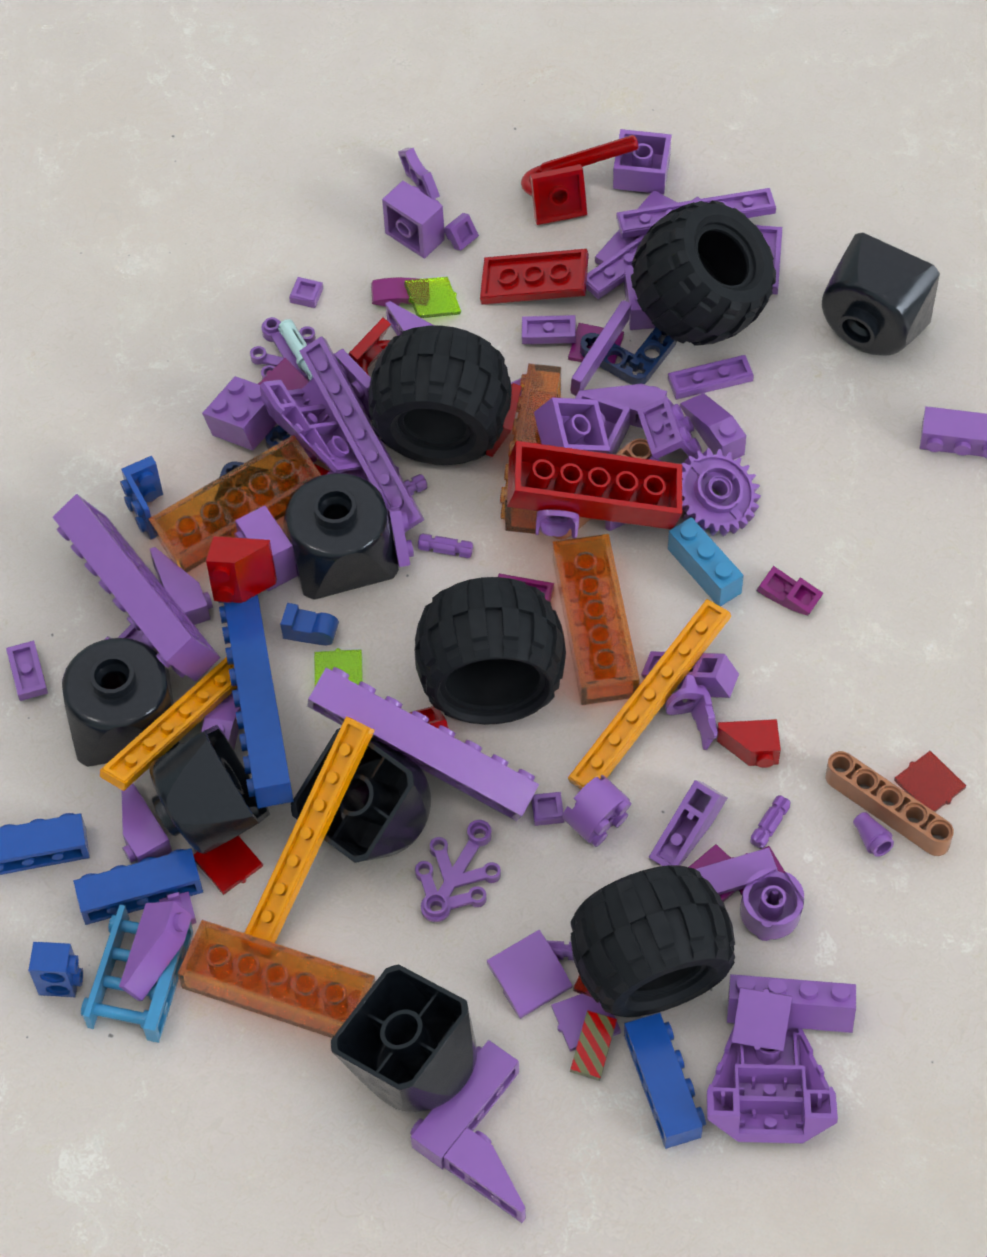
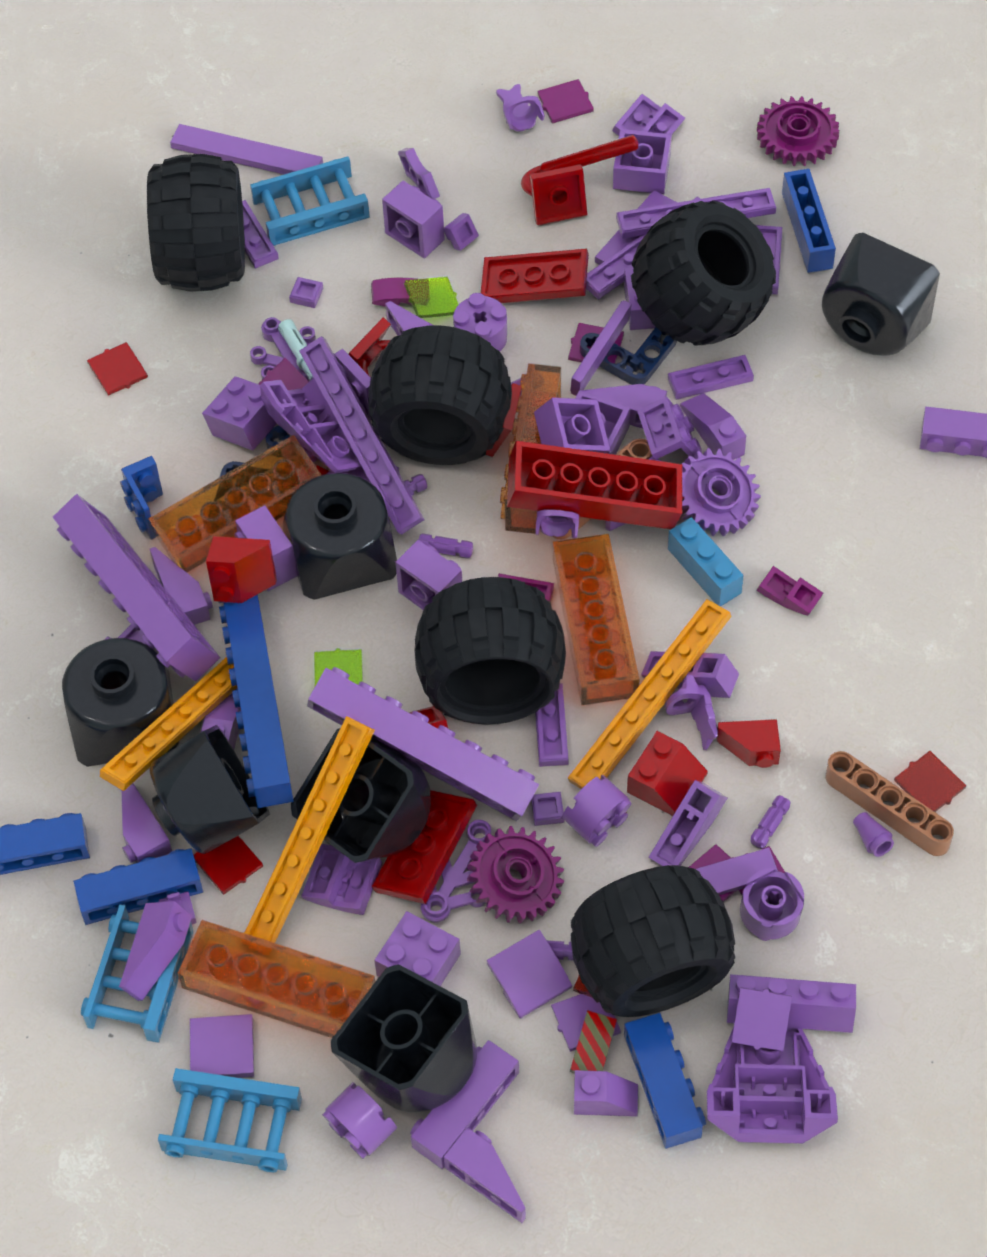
medium lavender plate [6,640,48,701] -> none
blue brick [28,942,83,997] -> none
blue leg [280,603,339,646] -> none
medium lavender plate [387,506,414,567] -> none
medium lavender plate [522,315,576,344] -> none
none -> red piece [87,342,148,396]
none -> black tyre [147,154,245,292]
none -> dark azure fence [158,1068,302,1173]
none -> medium lavender tile [170,124,323,174]
none -> medium lavender tile [190,1014,254,1078]
none -> medium lavender tile [242,200,279,269]
none -> dark azure fence [250,156,370,246]
none -> medium lavender slope [302,844,382,915]
none -> medium lavender brick [322,1082,397,1159]
none -> red tile [372,790,477,904]
none -> medium lavender brick [374,911,461,986]
none -> medium lavender brick [395,540,462,610]
none -> medium lavender brick [453,293,507,351]
none -> magenta gear [467,826,564,924]
none -> medium lavender hair [496,84,545,132]
none -> medium lavender tile [535,683,569,767]
none -> magenta piece [538,79,594,124]
none -> medium lavender slope [574,1070,638,1116]
none -> medium lavender slope [612,94,685,135]
none -> red slope [627,731,708,816]
none -> magenta gear [757,96,840,166]
none -> blue brick [782,169,836,273]

